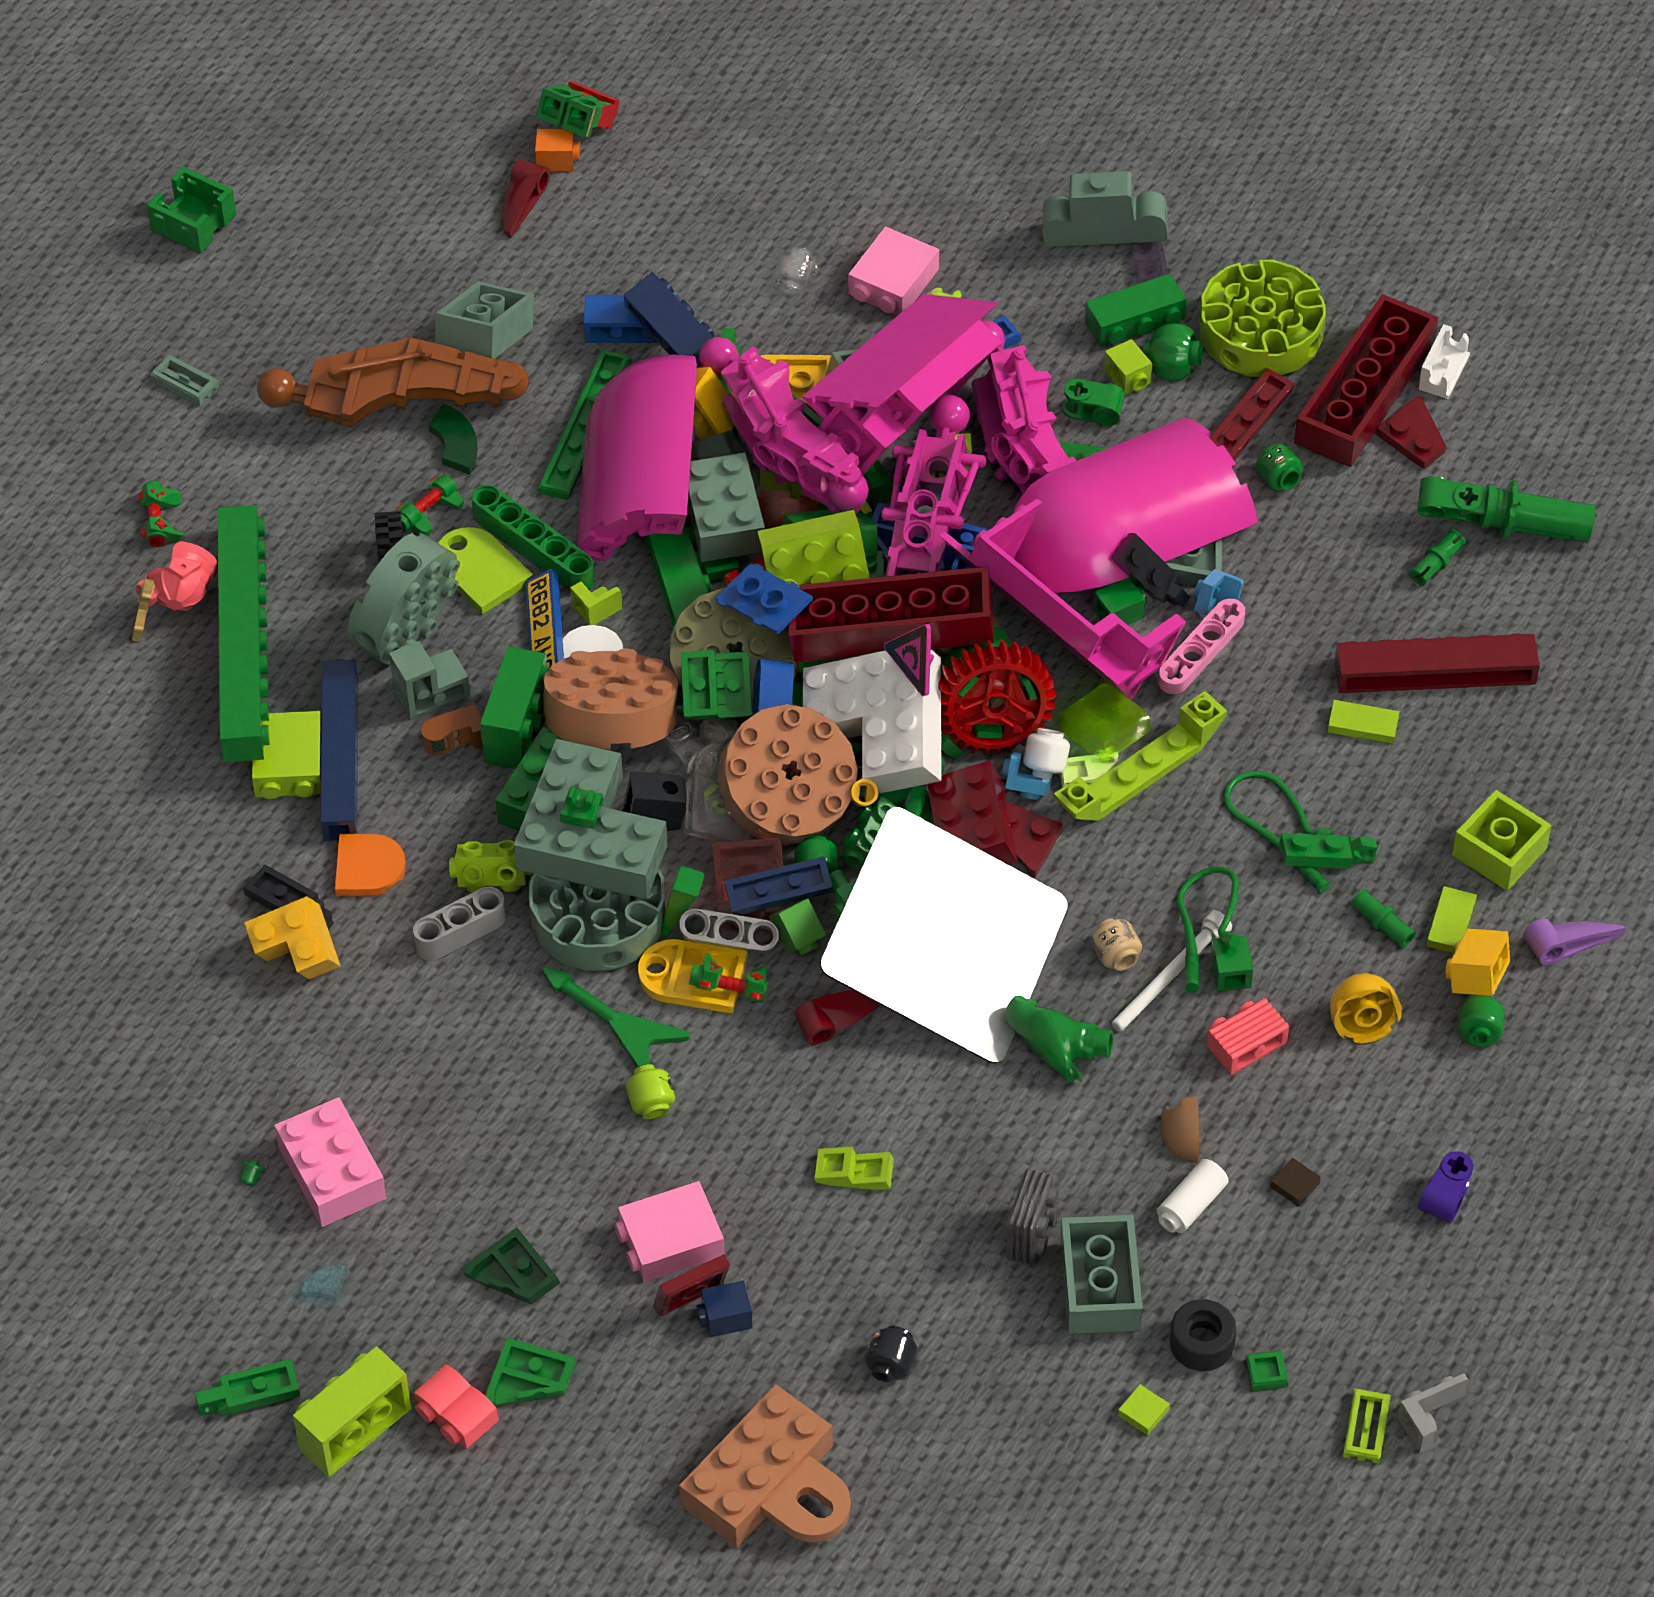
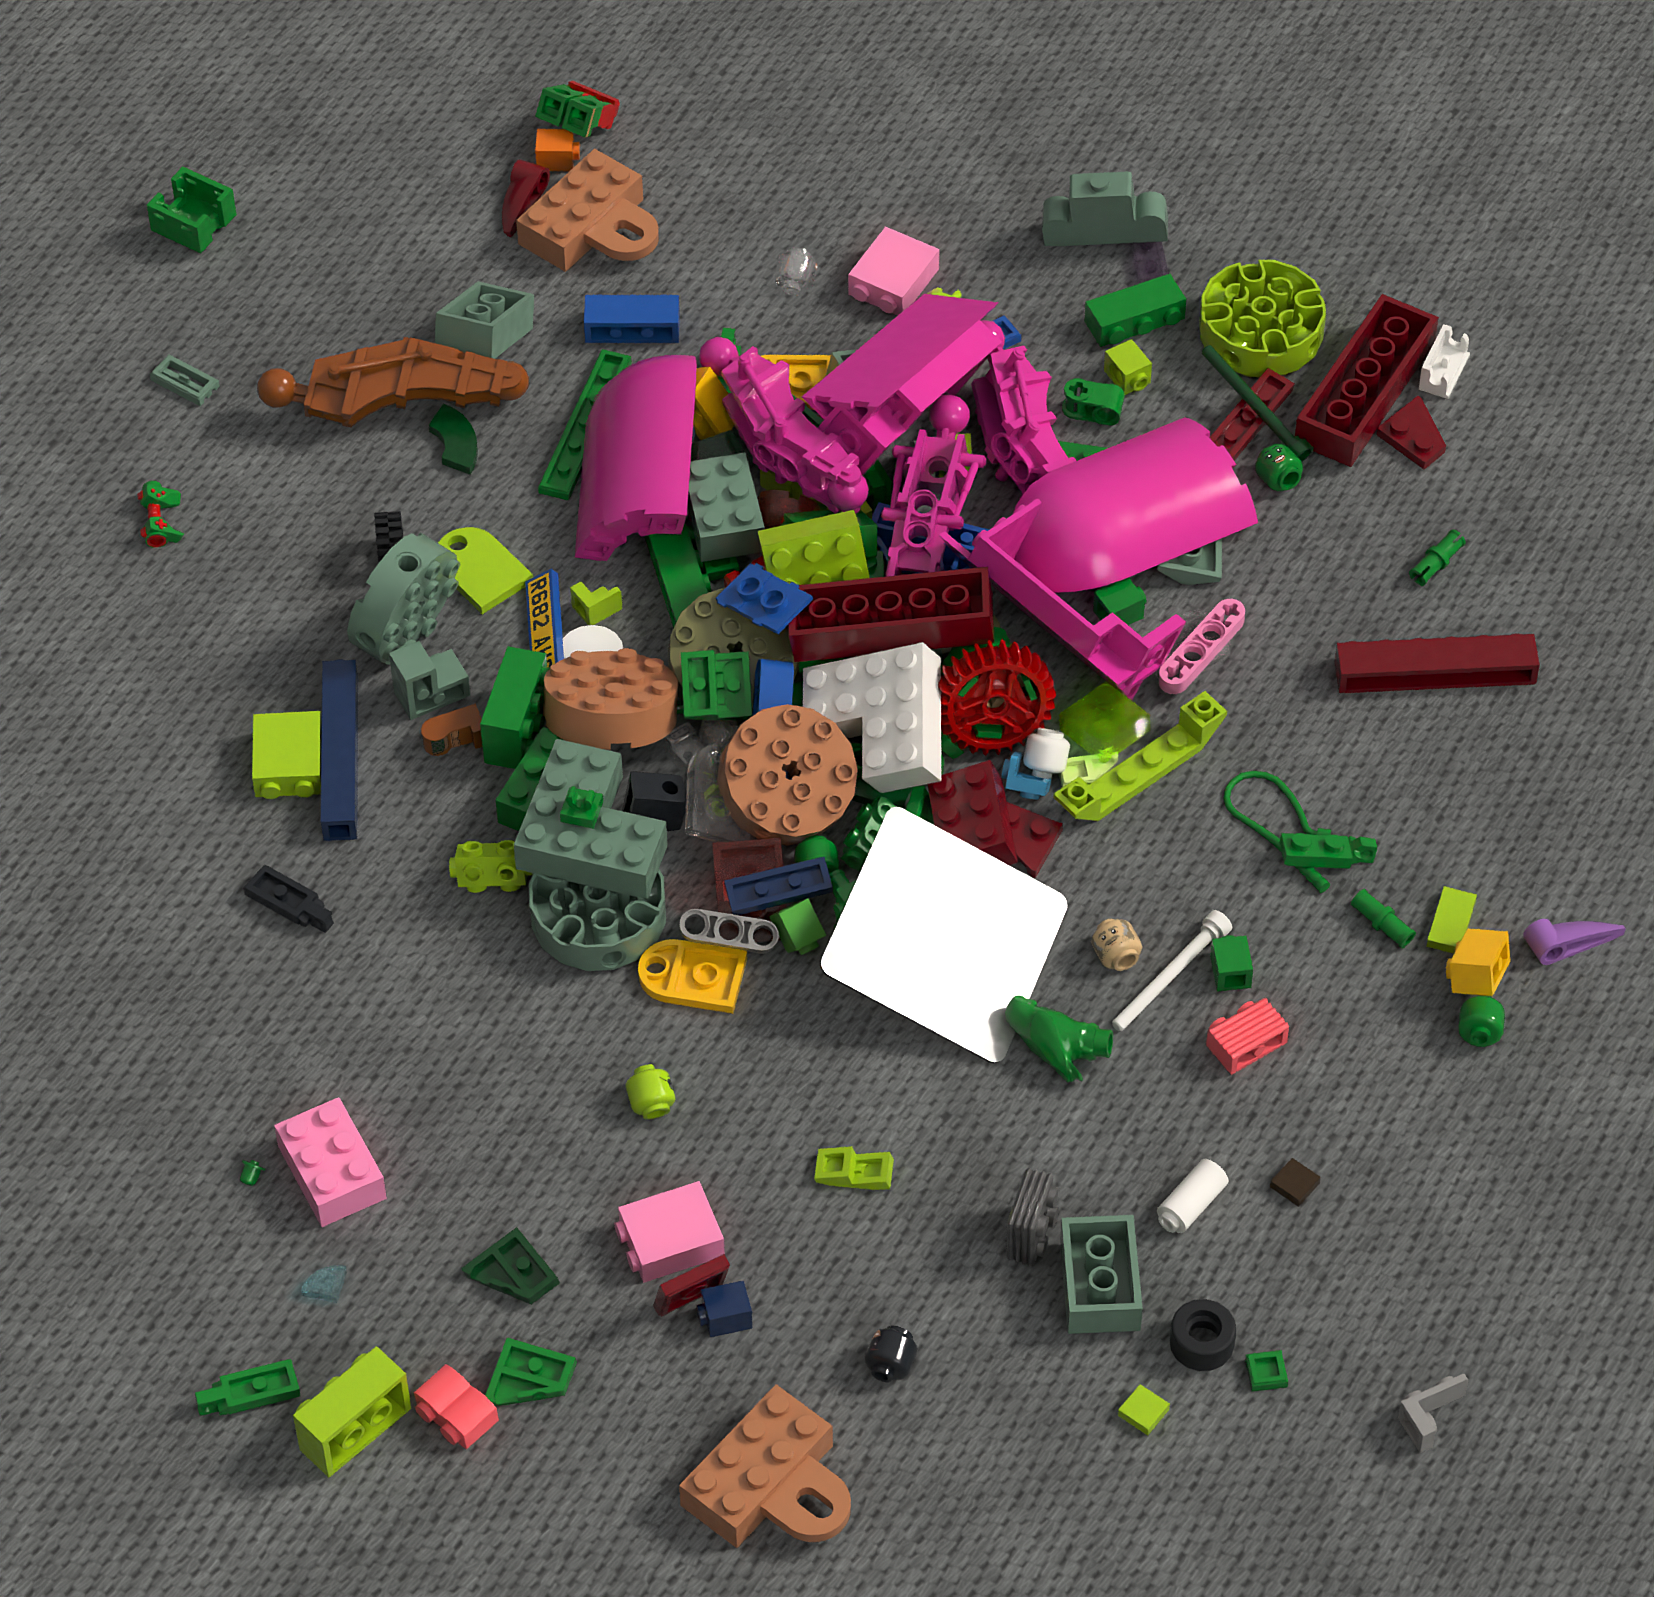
coral helmet [132,541,218,642] -> none
green brick [218,505,270,763] -> none
yellow brick [244,896,341,979] -> none
orange tile [335,834,406,896] -> none
green piece [396,474,464,536] -> none
light grey beam [413,887,506,960] -> none
green beam [471,485,595,591] -> none
green piece [543,966,690,1068] -> none
dark blue brick [624,272,715,364] -> none
green slope [661,866,705,937] -> none
green piece [689,953,768,1003] -> none
dark red piece [794,990,879,1046] -> none
yellow hinge [850,779,878,807] -> none
piece [884,624,934,697] -> none
black hinge [1112,533,1190,607] -> none
green plant [1143,323,1203,381] -> none
medium nougat brick [1161,1096,1199,1163] -> none
green piece [1177,867,1240,993] -> none
dark azure bracket [1193,569,1244,615] -> none
lime tile [1328,700,1400,744] -> none
yellow cylinder [1330,973,1402,1044] -> none
lime tile [1343,1388,1391,1464] -> none
green piece [1417,476,1595,543] -> none
dark purple piece [1418,1151,1474,1224] -> none
lime brick [1452,790,1552,891] -> none
none -> nougat brick [516,148,659,272]
none -> dark green piece [1202,345,1314,462]

